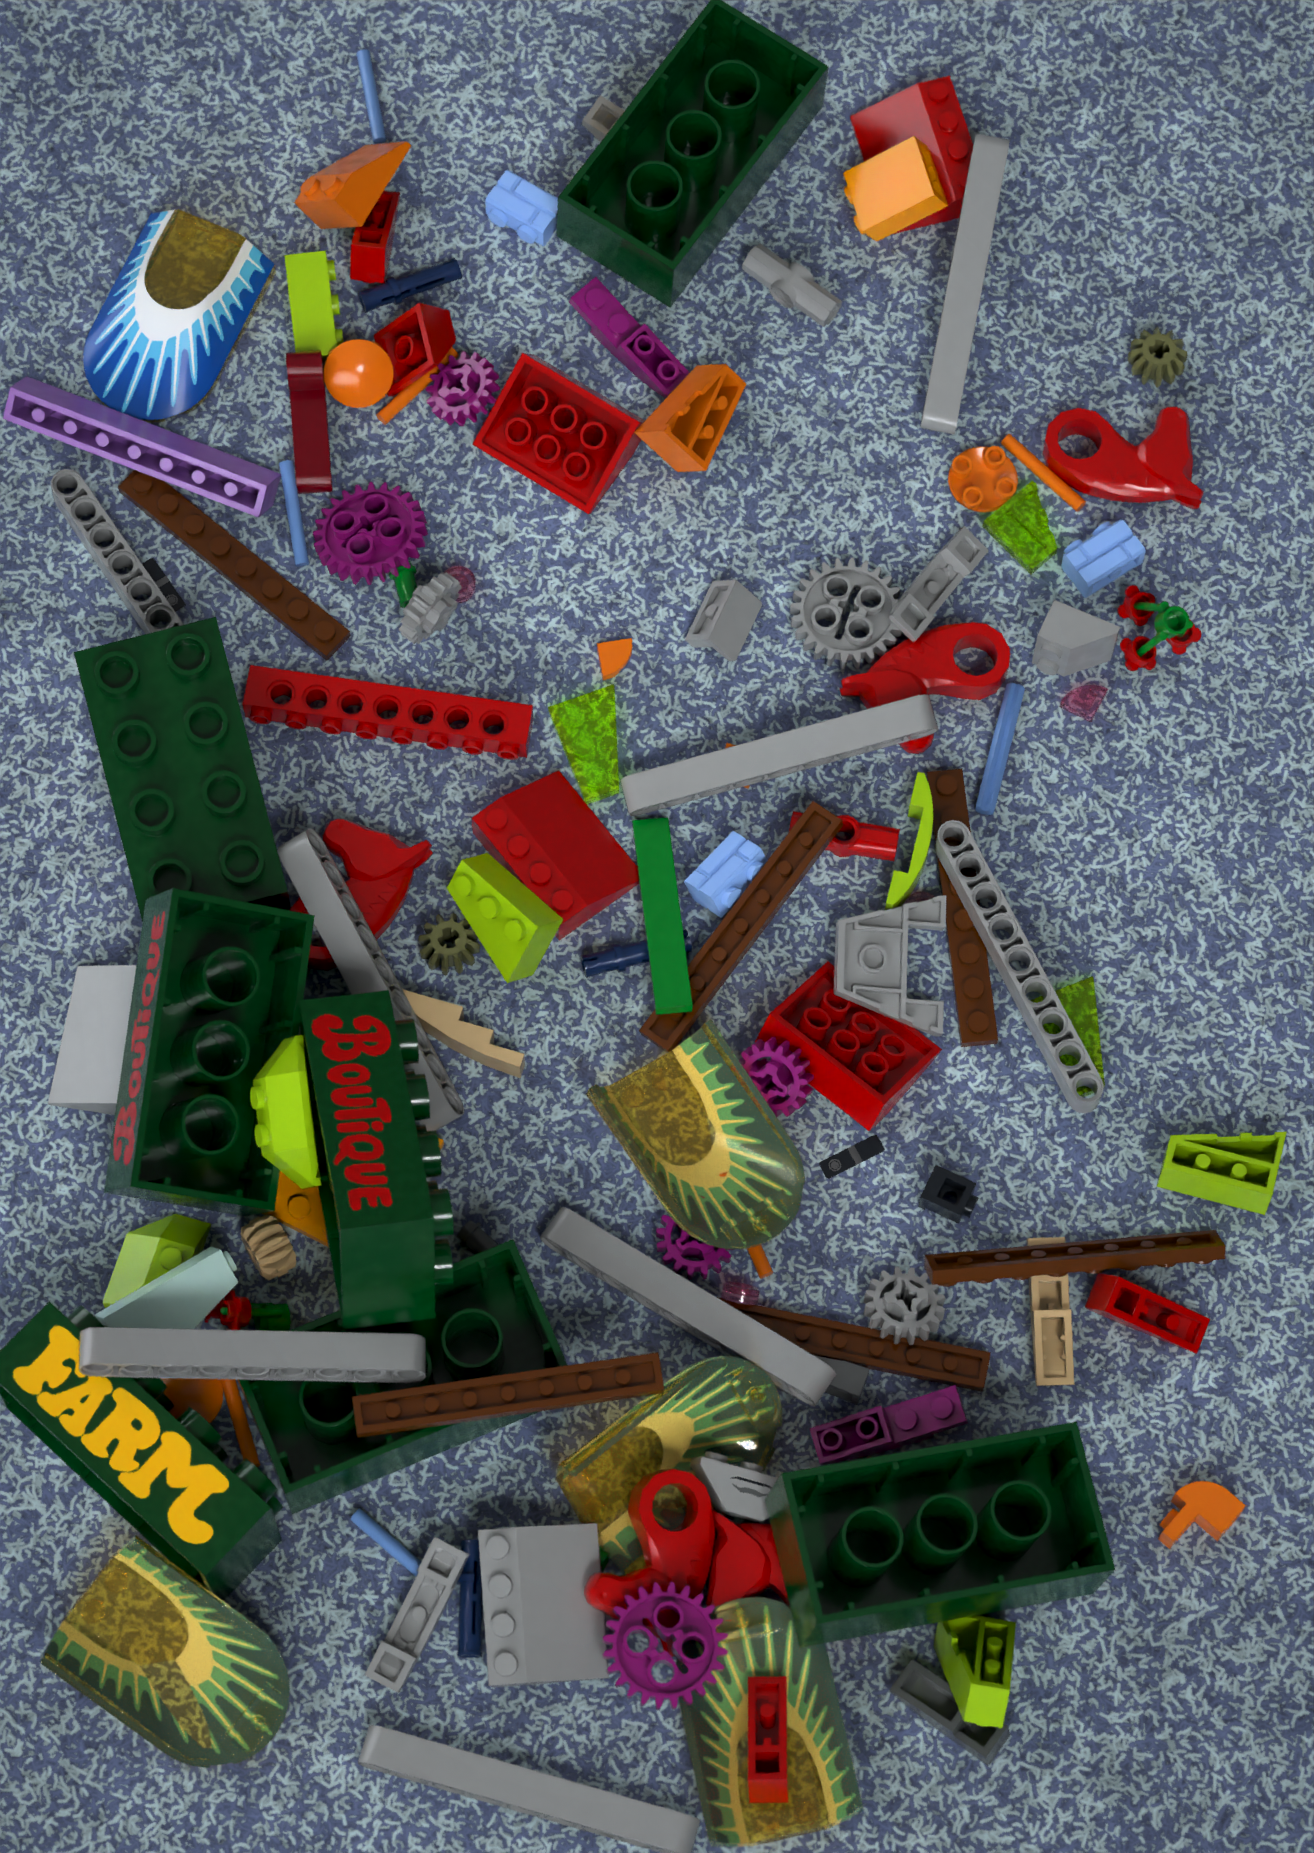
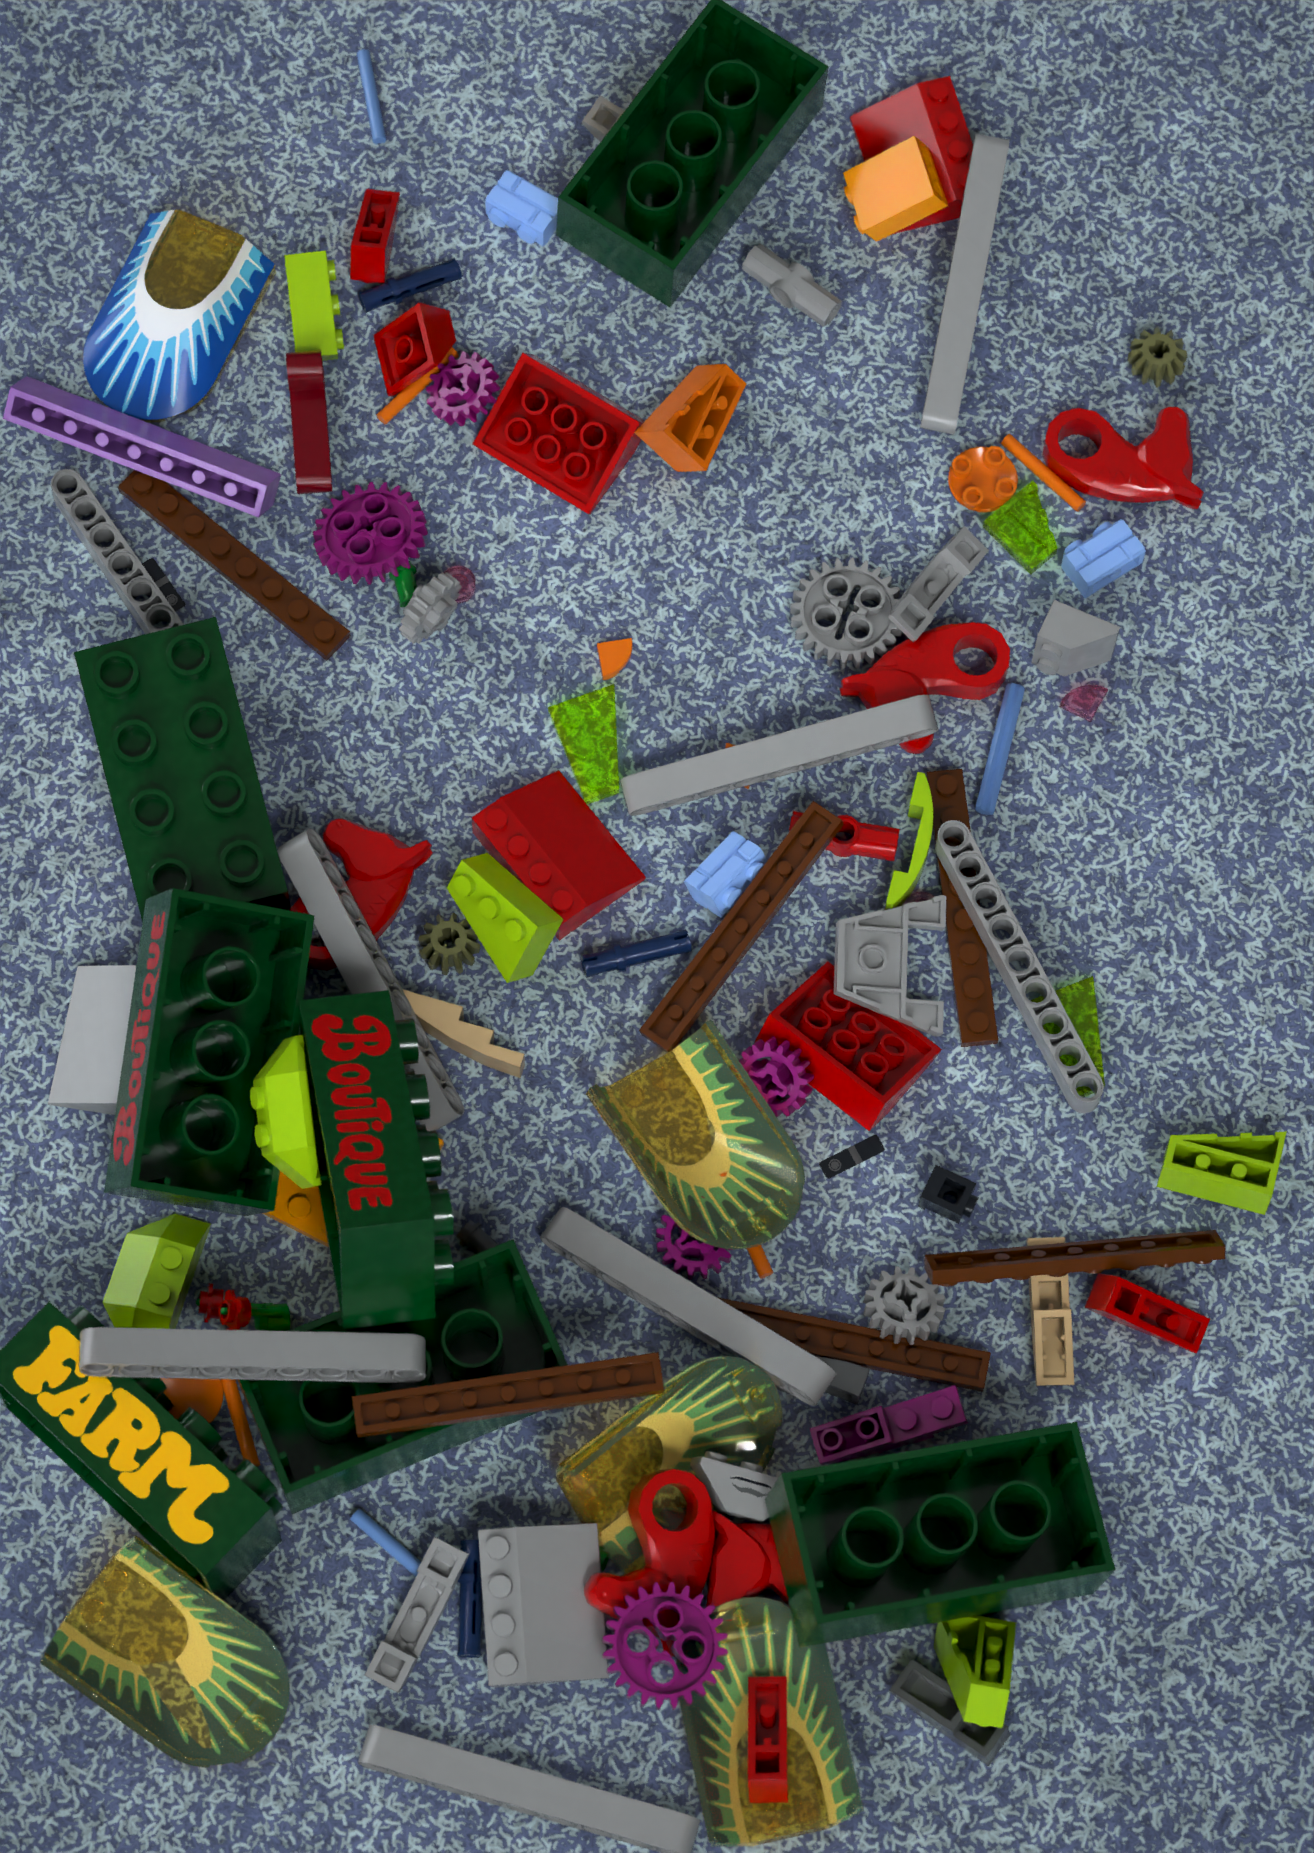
light aqua slope [94,1247,238,1329] -> none
tan gear [241,1214,296,1280] -> none
red brick [243,665,534,760] -> none
medium blue bar [279,460,309,566] -> none
orange slope [294,141,411,229] -> none
orange dish [324,339,393,408] -> none
magenta slope [569,277,690,398] -> none
green tile [632,817,693,1015] -> none
light grey panel [685,580,762,661] -> none
clear pink tile [721,1281,760,1305] -> none
red plant [1117,585,1201,672] -> none
orange brick [1158,1481,1246,1549] -> none

